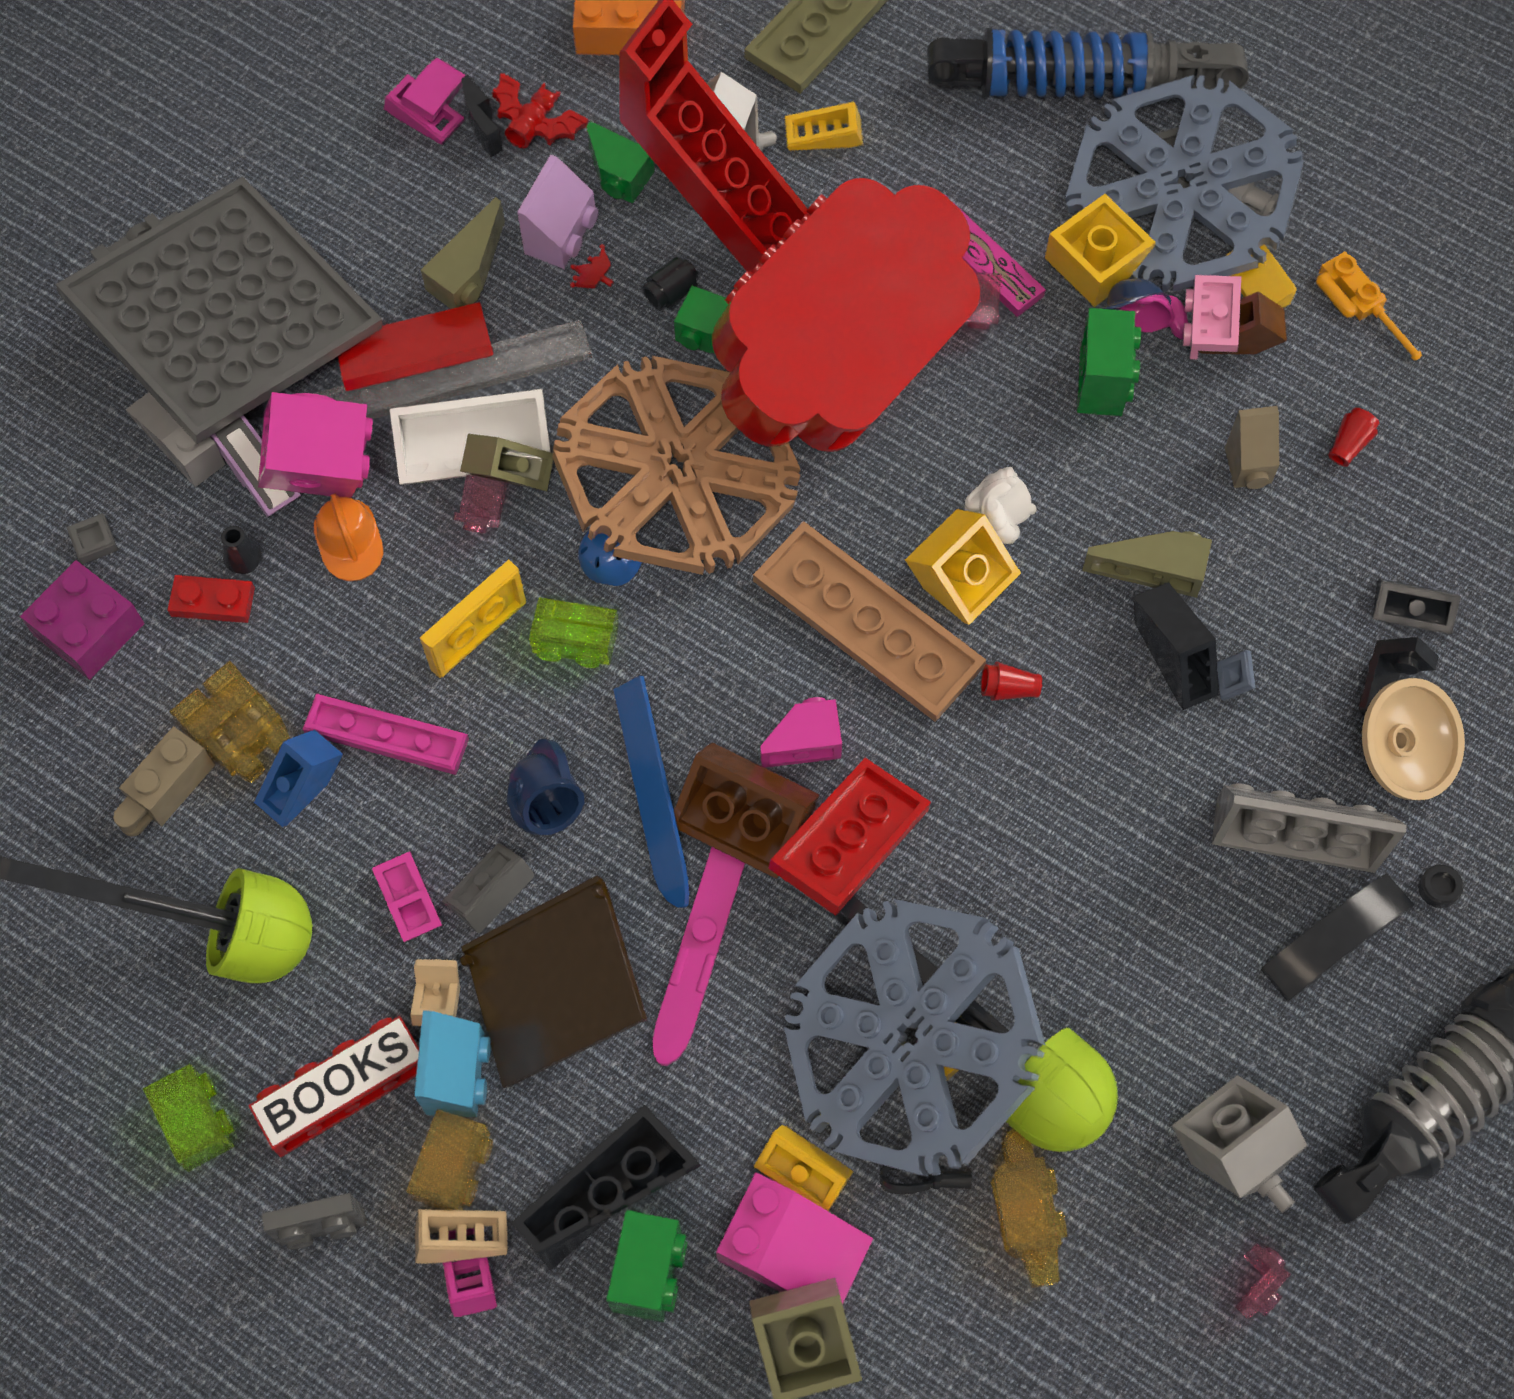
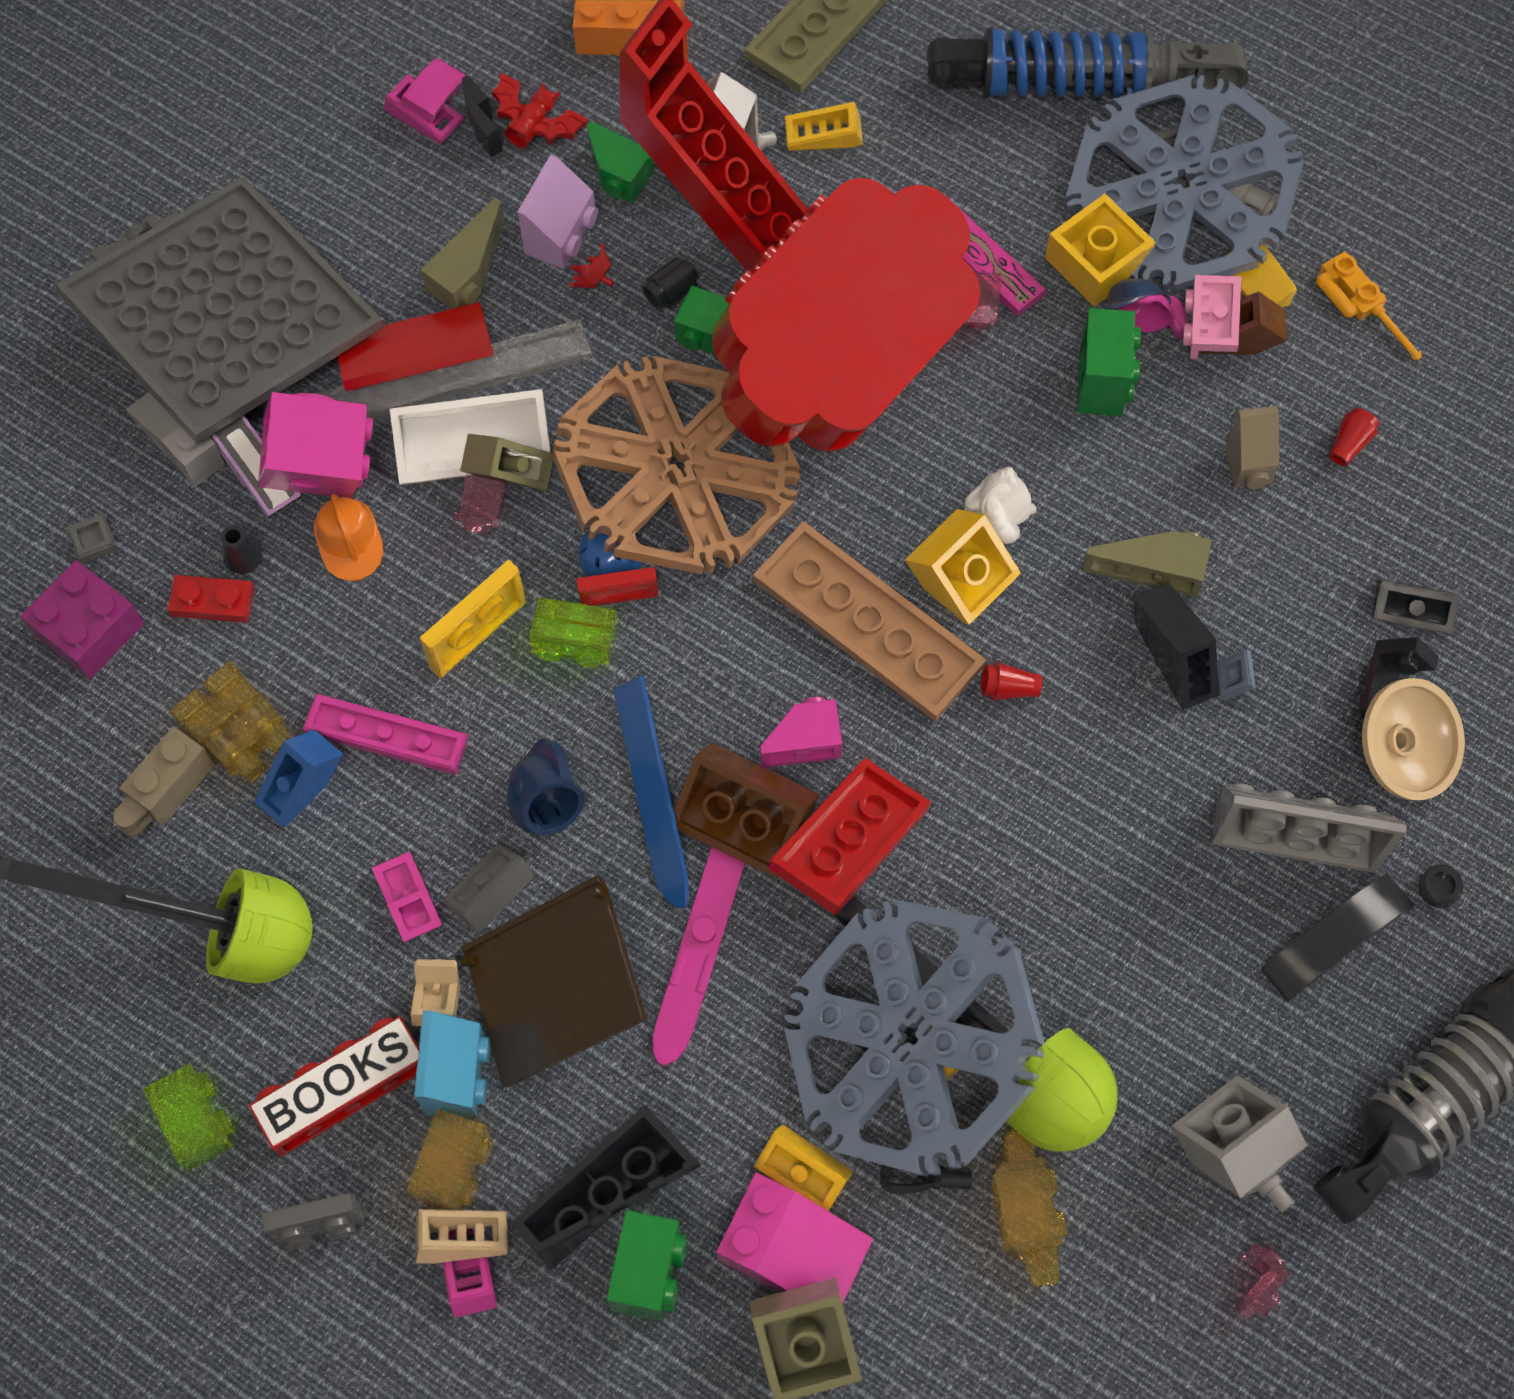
none -> red tile [577,567,659,608]

